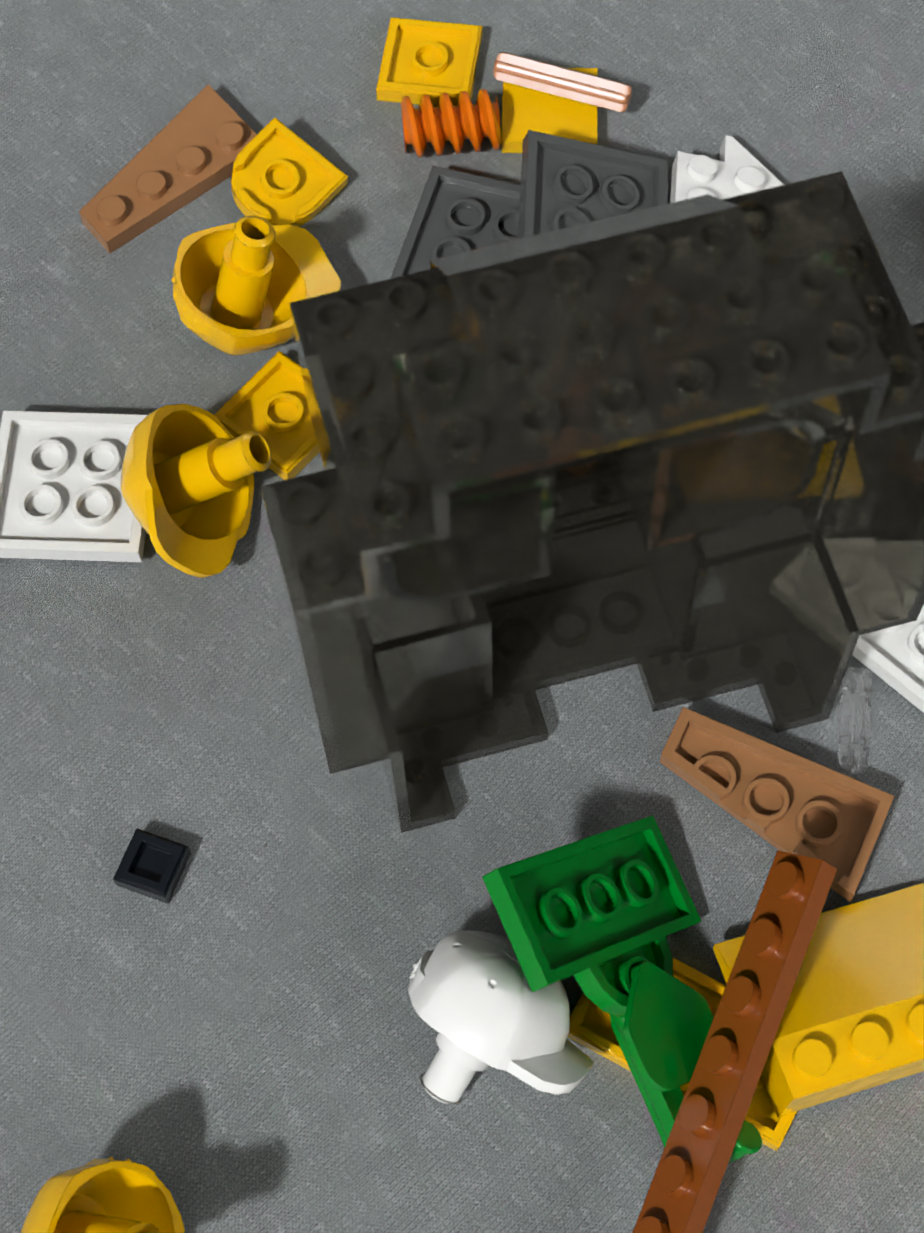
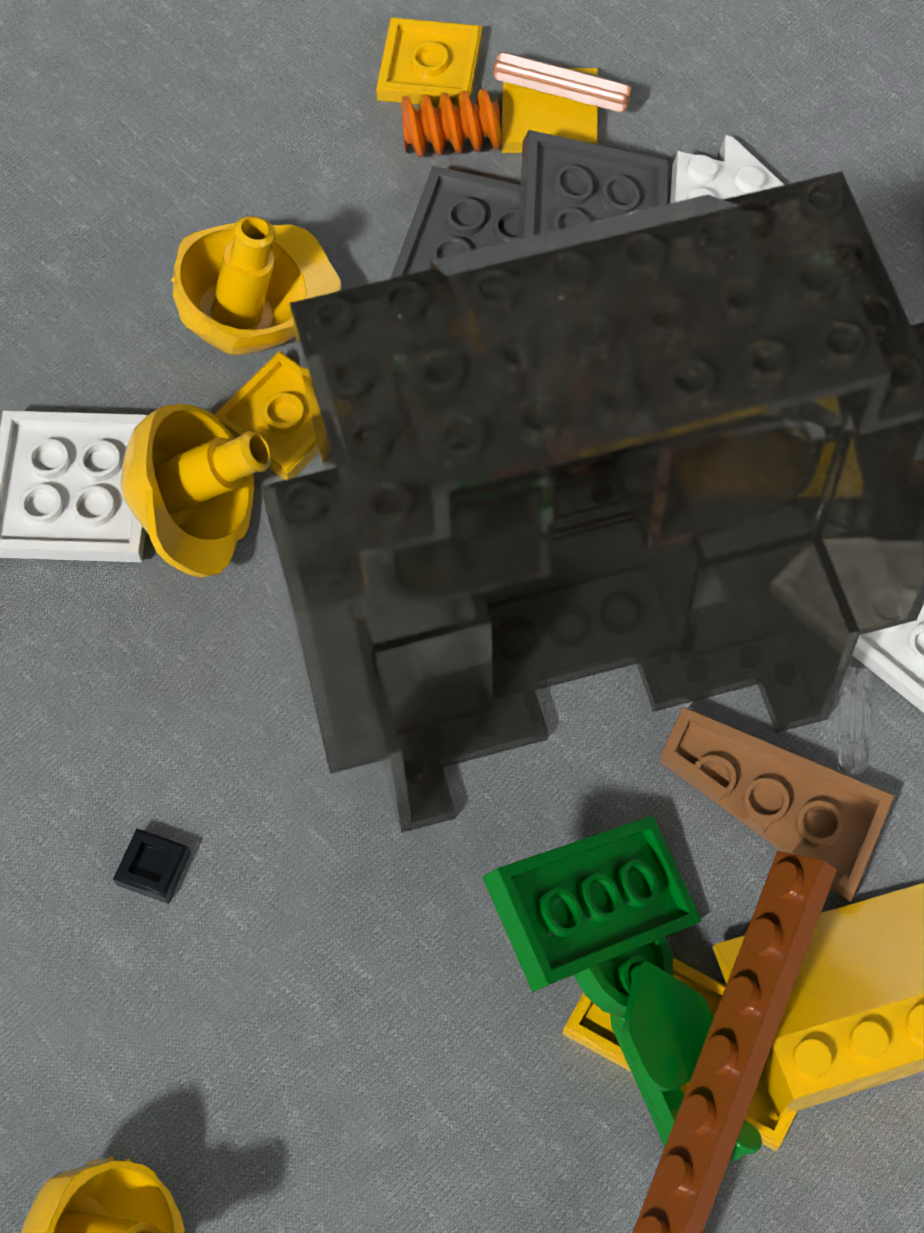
medium nougat wing [79,84,257,253] -> none
yellow tile [231,117,348,227] -> none
white piece [408,930,594,1104] -> none

